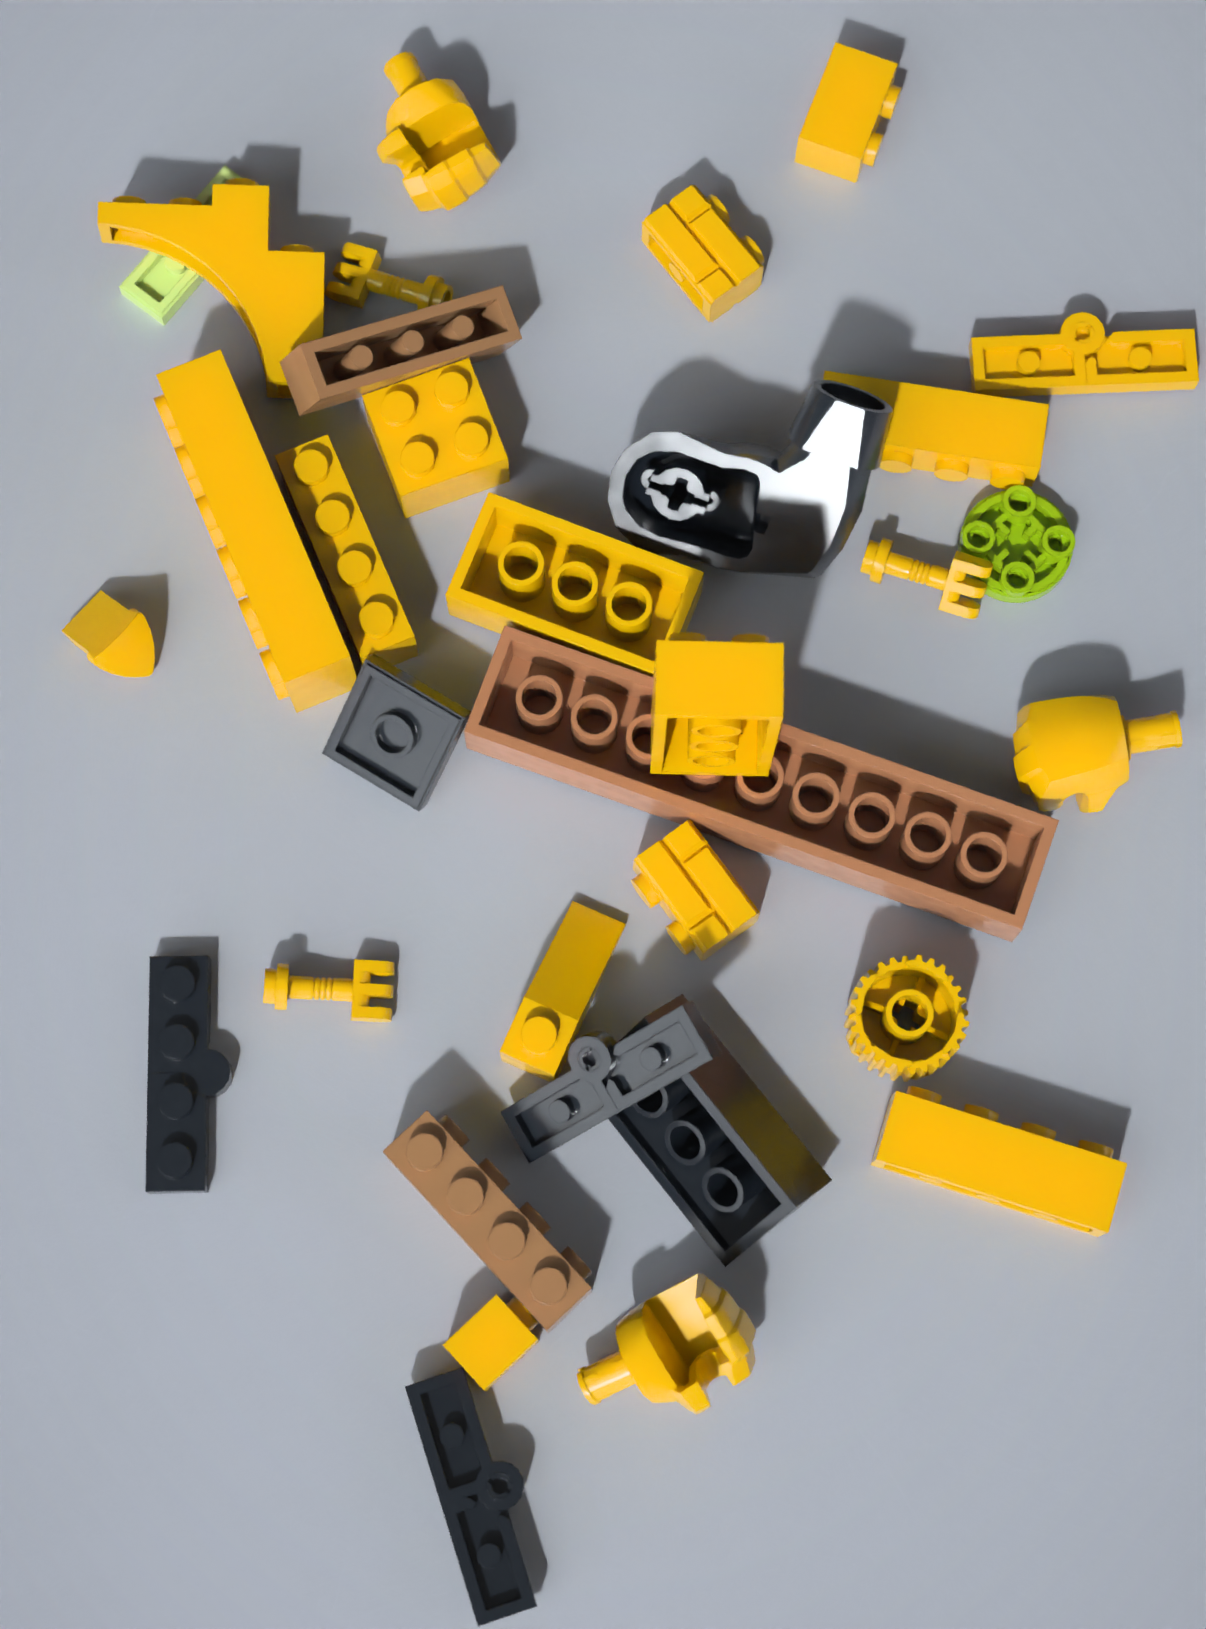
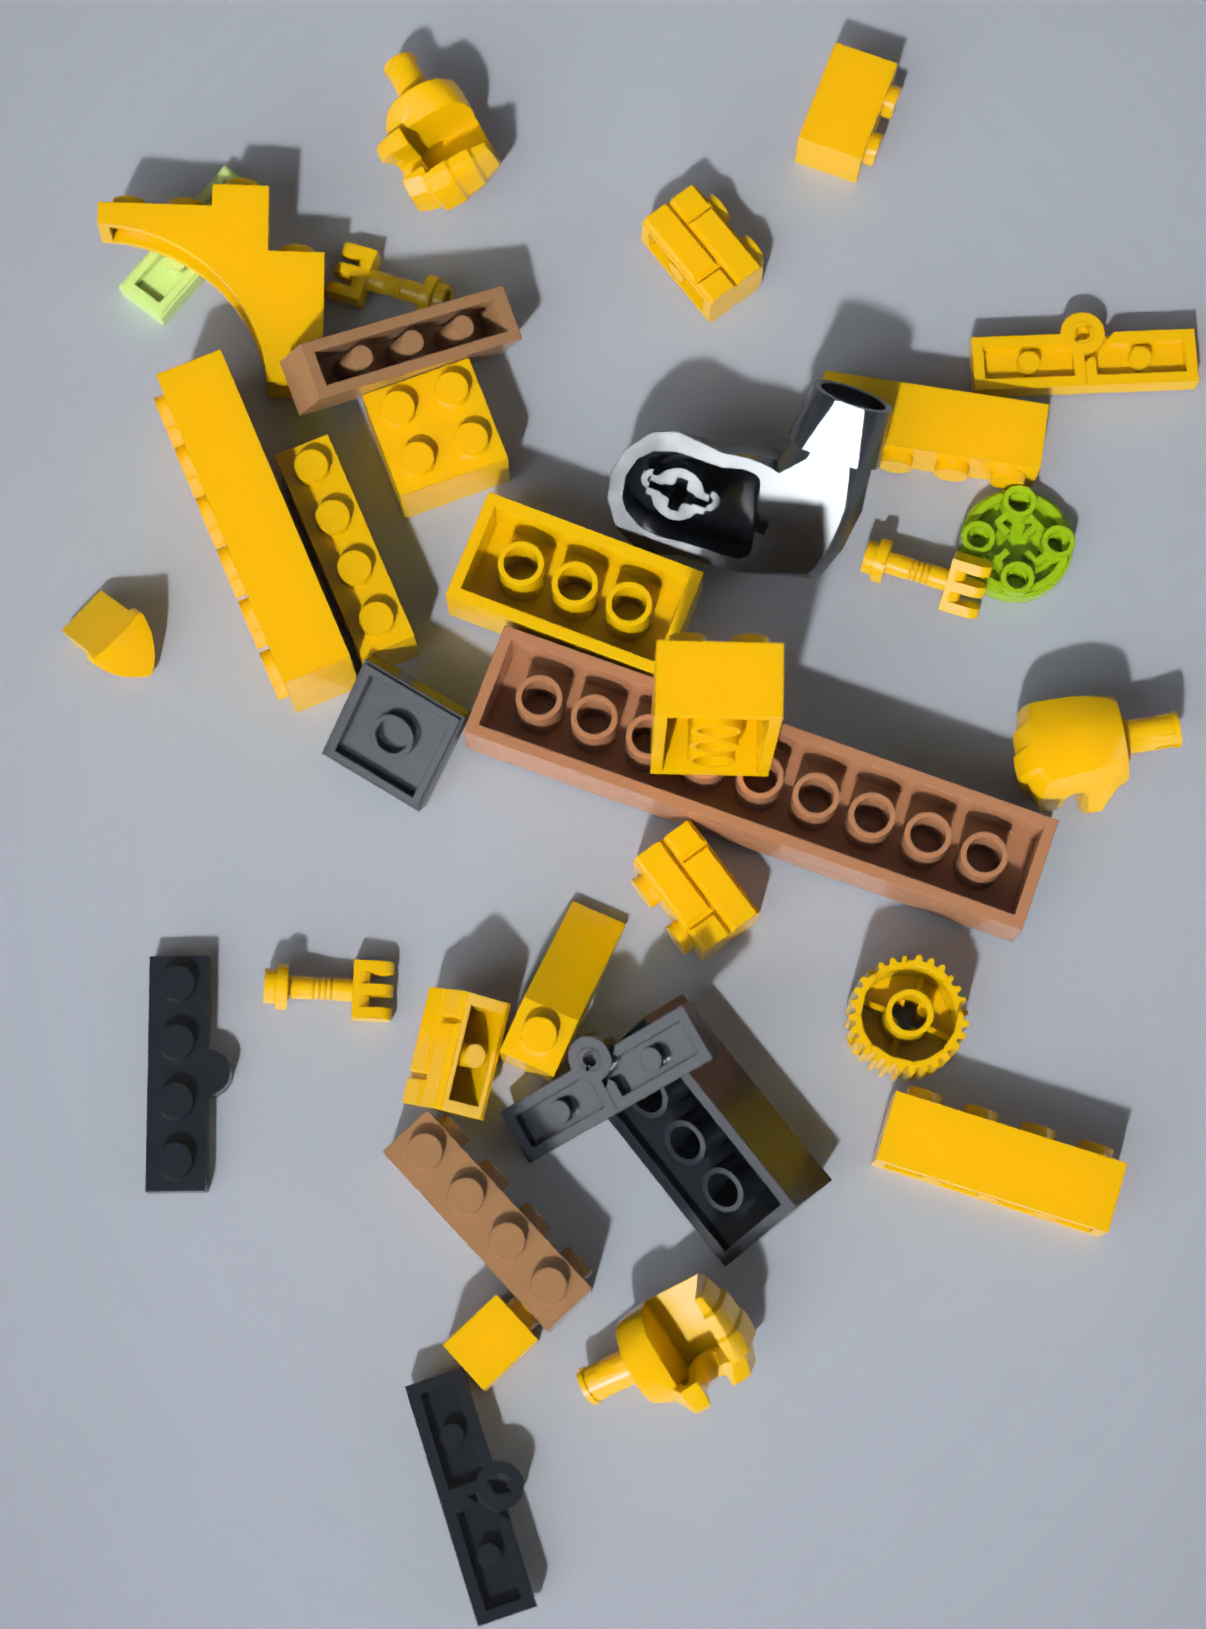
none -> yellow brick [402,987,511,1121]

